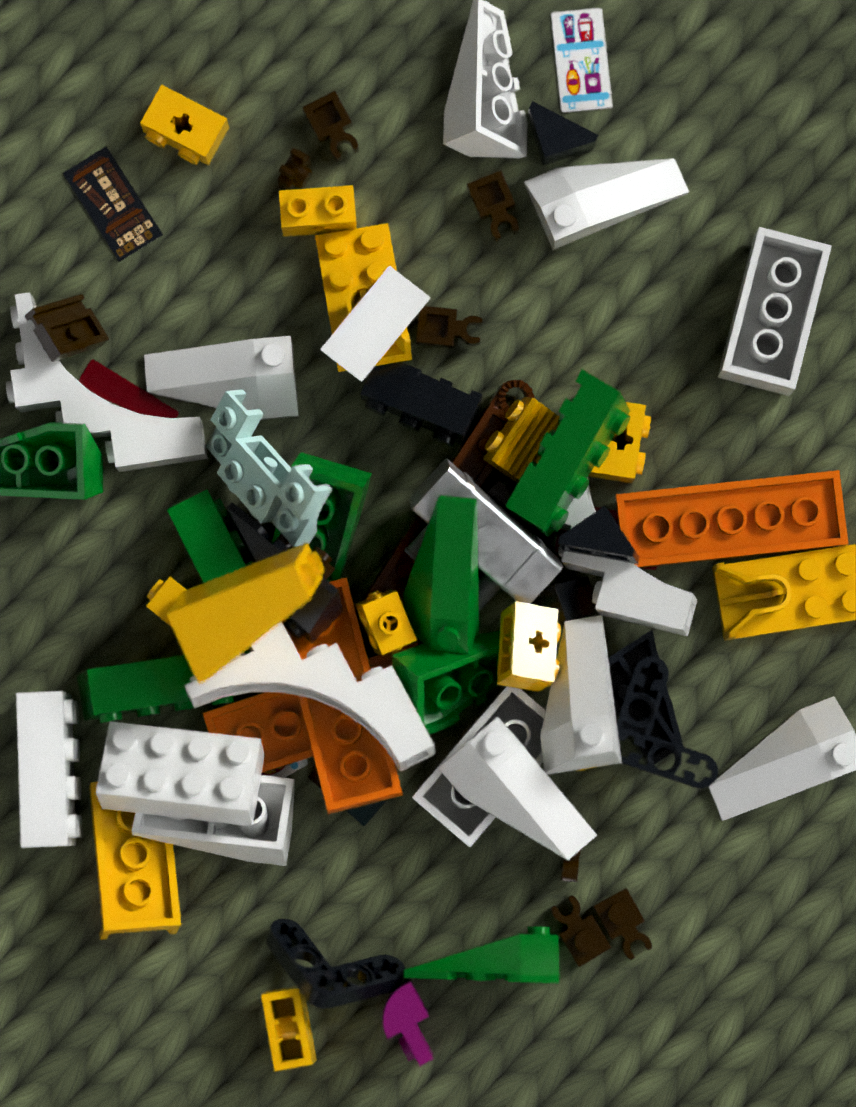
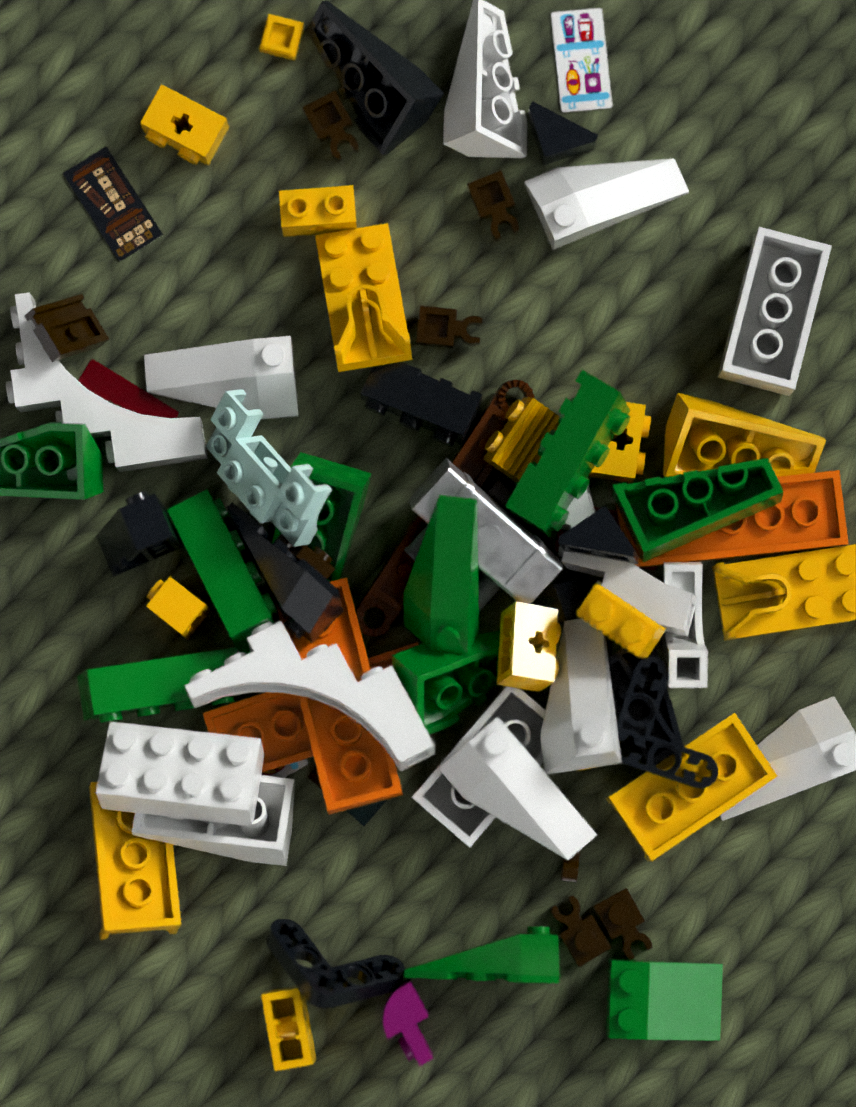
white brick [16,691,83,848] -> none
yellow slope [166,543,324,684] -> none
dark brown plate [277,148,313,190] -> none
white sticker [320,266,431,382] -> none
yellow head [355,590,417,655] -> none
none -> black wedge [96,491,182,577]
none -> yellow tile [259,14,304,61]
none -> black wedge [307,0,444,155]
none -> yellow brick [577,584,666,659]
none -> yellow plate [605,713,778,862]
none -> green slope [606,959,723,1041]
none -> green wedge [612,458,784,562]
none -> white arch [662,562,708,688]
none -> yellow wedge [663,393,826,477]

